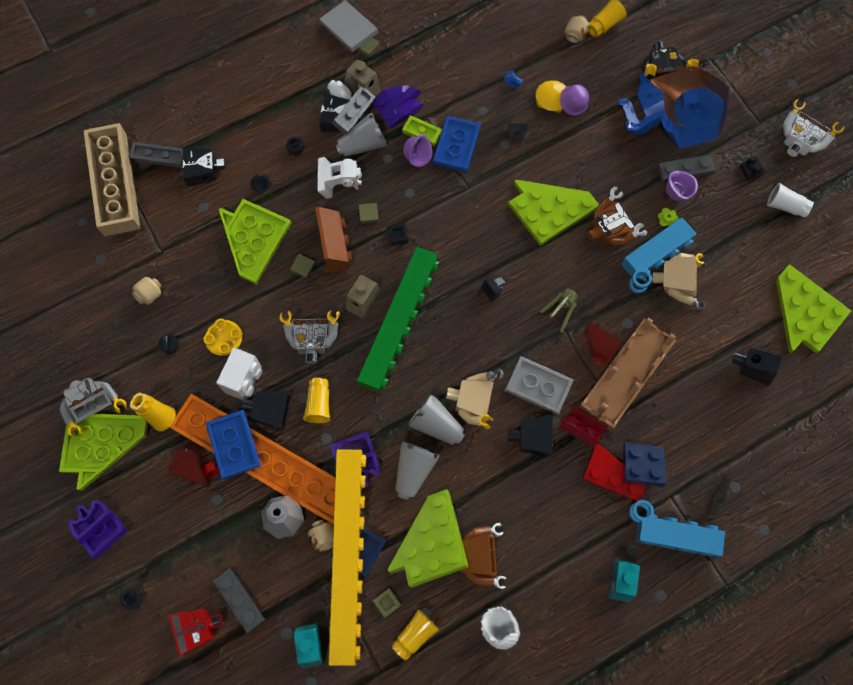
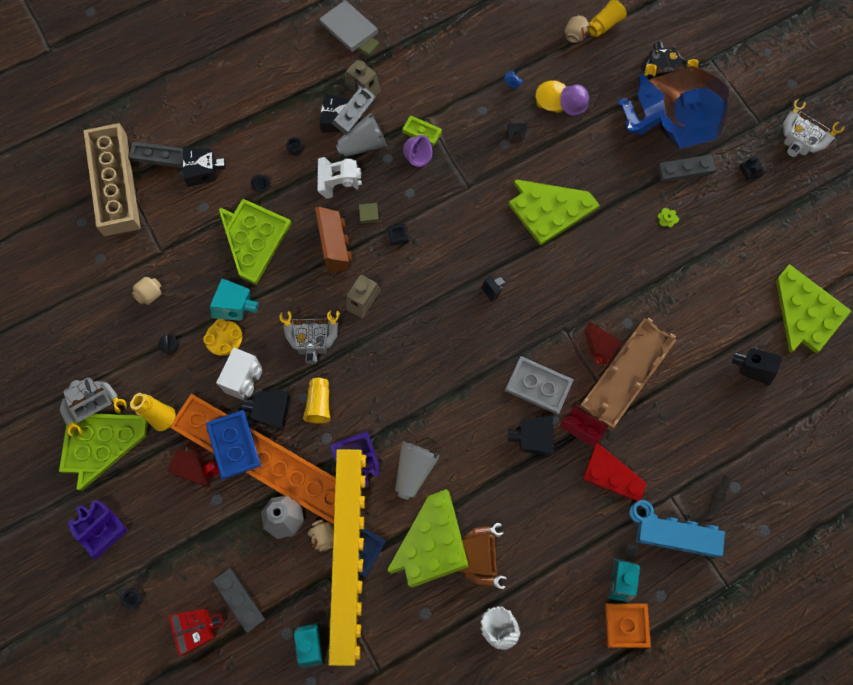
olive tile [290,254,316,279] -> none
white plant [327,80,352,100] -> none
green brick [357,247,440,394] -> none
dark purple plate [372,85,423,129] -> none
olive tile [373,588,401,618] -> none
yellow plant [391,610,439,661] -> none
light grey cone [409,394,465,445] -> none
blue tile [433,116,481,173] -> none
tan torso [446,369,504,429] -> none
olive plant [540,288,578,333] -> none
torso [587,187,647,246] -> none
dark azure hinge [621,218,697,294] -> none
dark blue plate [623,443,666,487] -> none
tan torso [653,253,705,310] -> none
medium lavender helmet [665,171,698,201] -> none
white plant [767,183,813,217] -> none
none -> teal torso [210,279,259,321]
none -> orange tile [605,604,651,648]

